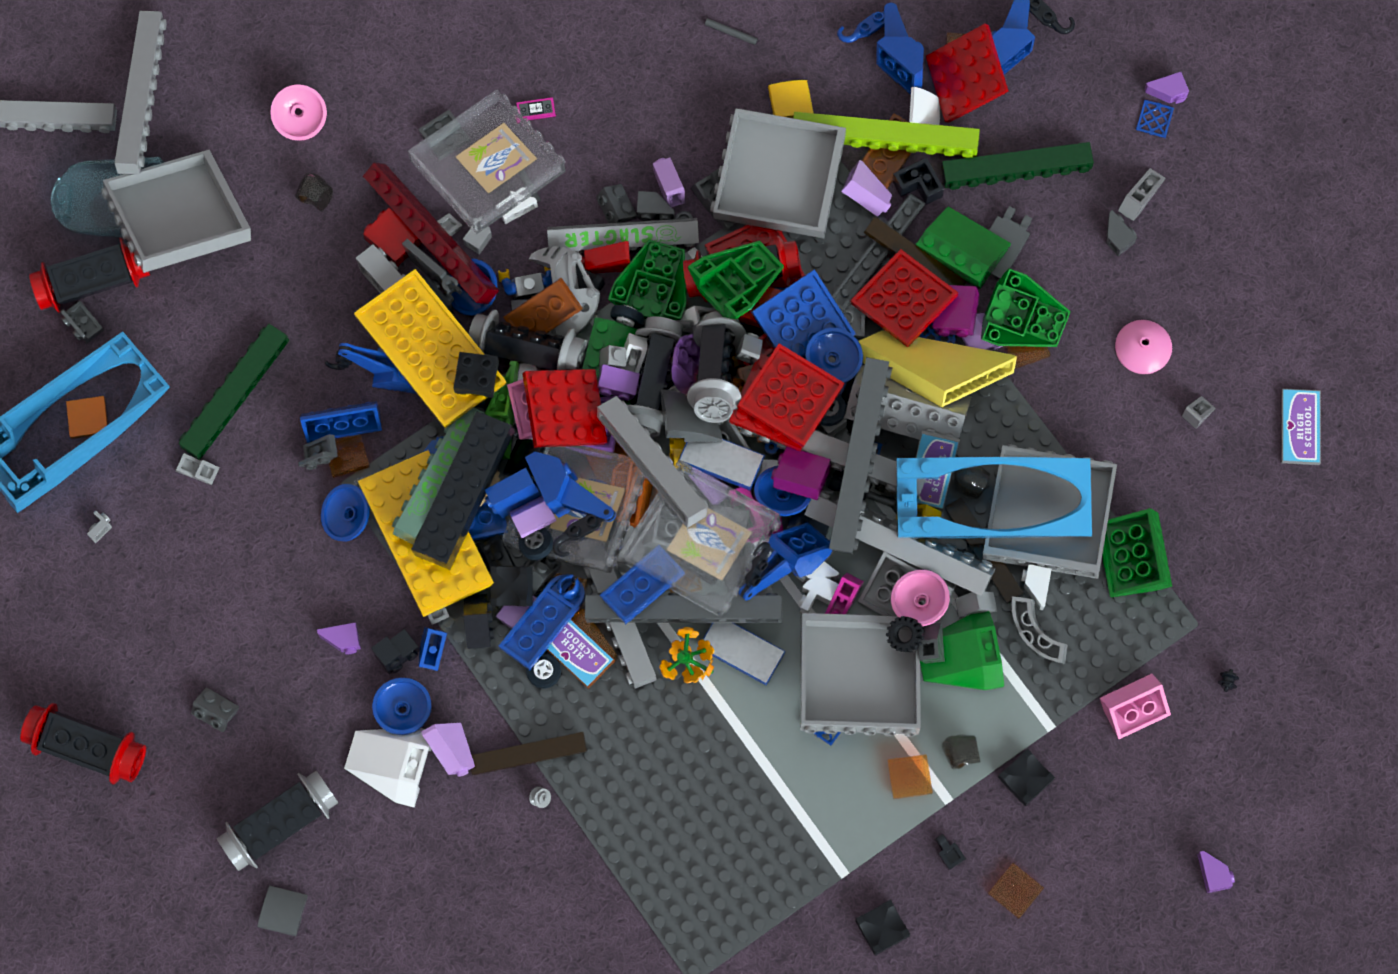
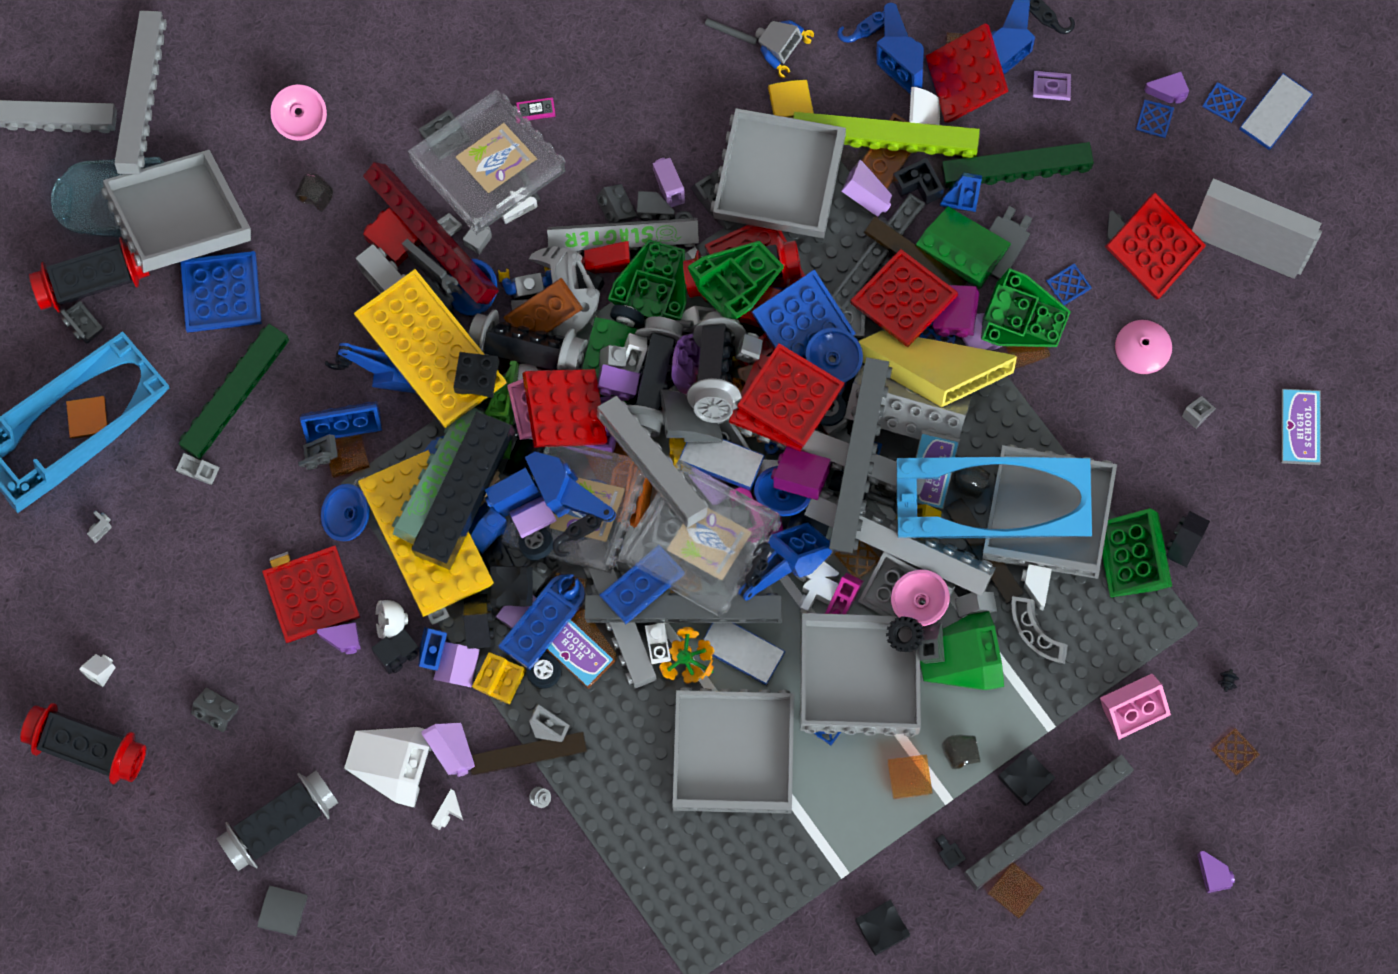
blue dish [372,678,431,735] -> none
light grey slope [1118,168,1165,221] -> none
none -> white slope [79,654,116,687]
none -> blue plate [181,251,262,333]
none -> red plate [262,545,360,643]
none -> pearl gold tile [270,552,290,567]
none -> white cylinder [375,600,408,639]
none -> white slope [431,789,463,830]
none -> lavender slope [434,642,480,687]
none -> blue slope [471,507,508,554]
none -> yellow slope [472,652,526,705]
none -> light grey slope [529,704,570,742]
none -> white slope [645,623,671,664]
none -> light grey panel [673,688,794,814]
none -> light grey torso [756,20,814,78]
none -> clear orange window [834,540,880,579]
none -> blue wing [940,173,982,212]
none -> dark grey brick [964,754,1134,890]
none -> lavender slope [1032,71,1071,101]
none -> blue window [1046,264,1092,305]
none -> red plate [1105,193,1206,300]
none -> black brick [1166,511,1210,568]
none -> light grey panel [1192,178,1322,279]
none -> blue window [1202,82,1247,123]
none -> clear orange window [1212,728,1260,775]
none -> flat silver tile [1239,73,1313,151]

